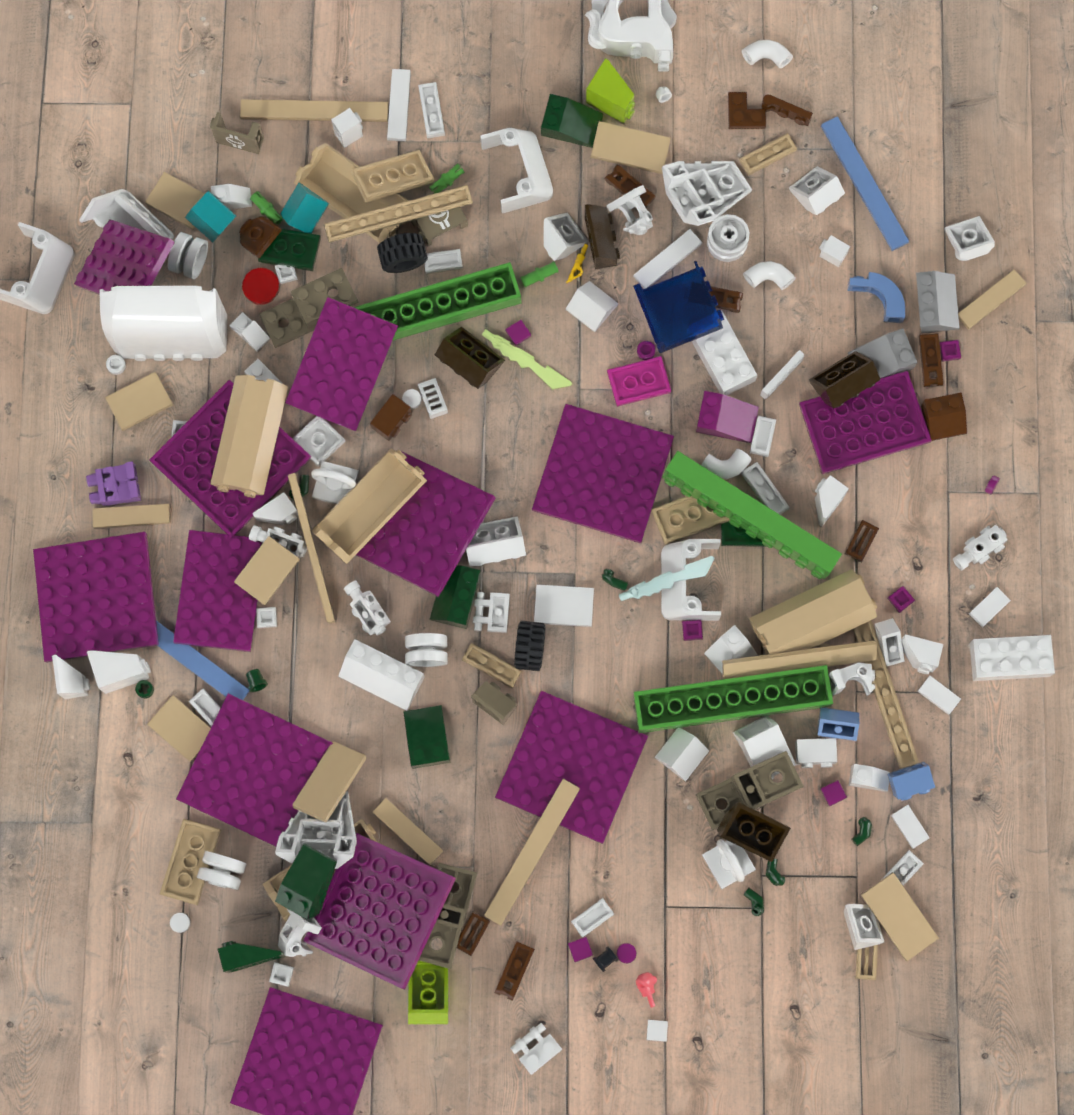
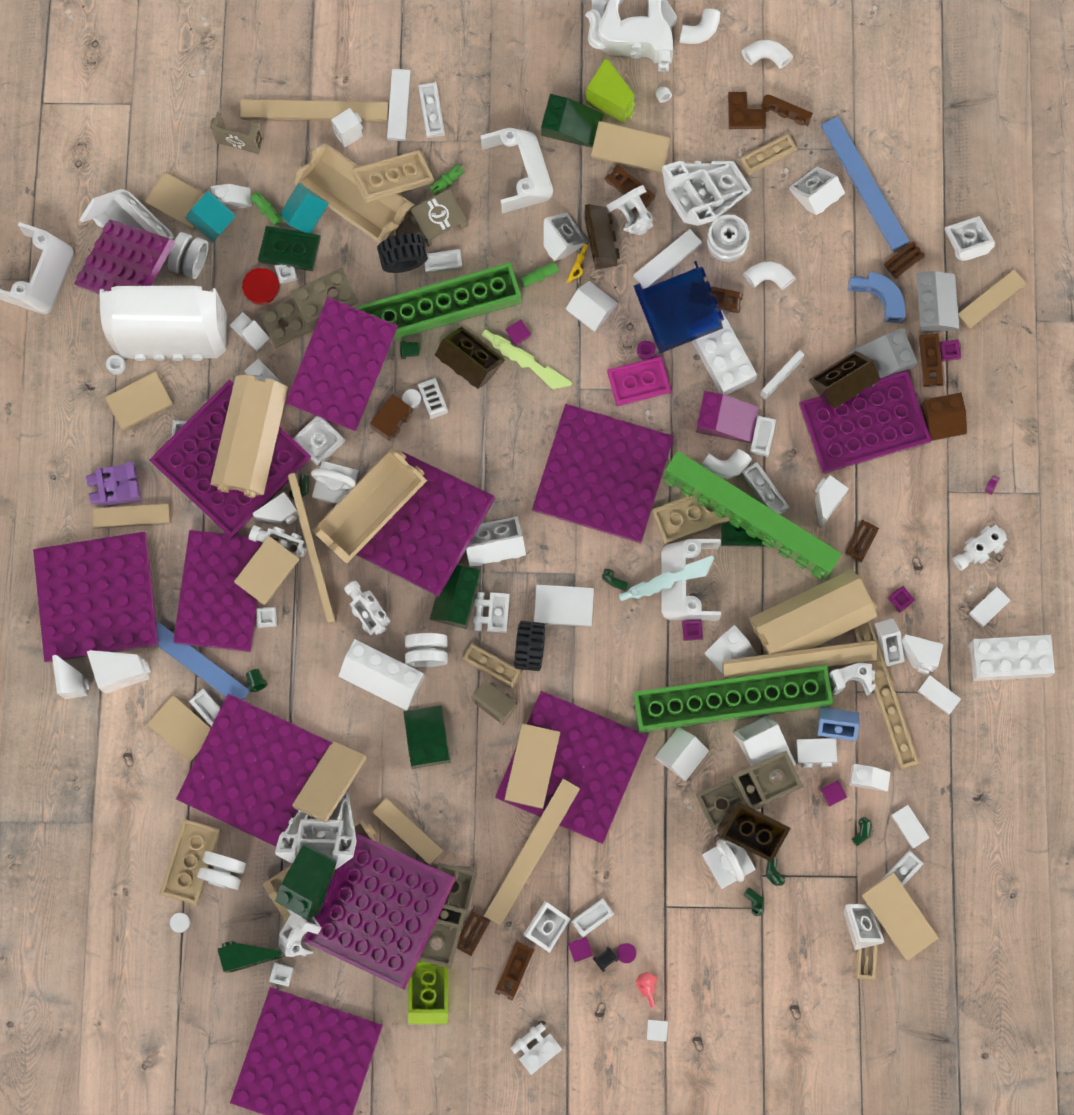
dark green bush [135,680,154,699] -> none
reddish brown tile [239,216,282,259] -> none
tan tile [324,185,473,243] -> none
white brick [819,235,850,267] -> none
medium blue brick [887,762,935,801] -> none
none -> dark green piece [400,340,419,359]
none -> tan tile [505,723,560,809]
none -> white slope [523,901,570,953]
none -> white cylinder [679,9,721,44]
none -> reddish brown tile [884,241,925,279]

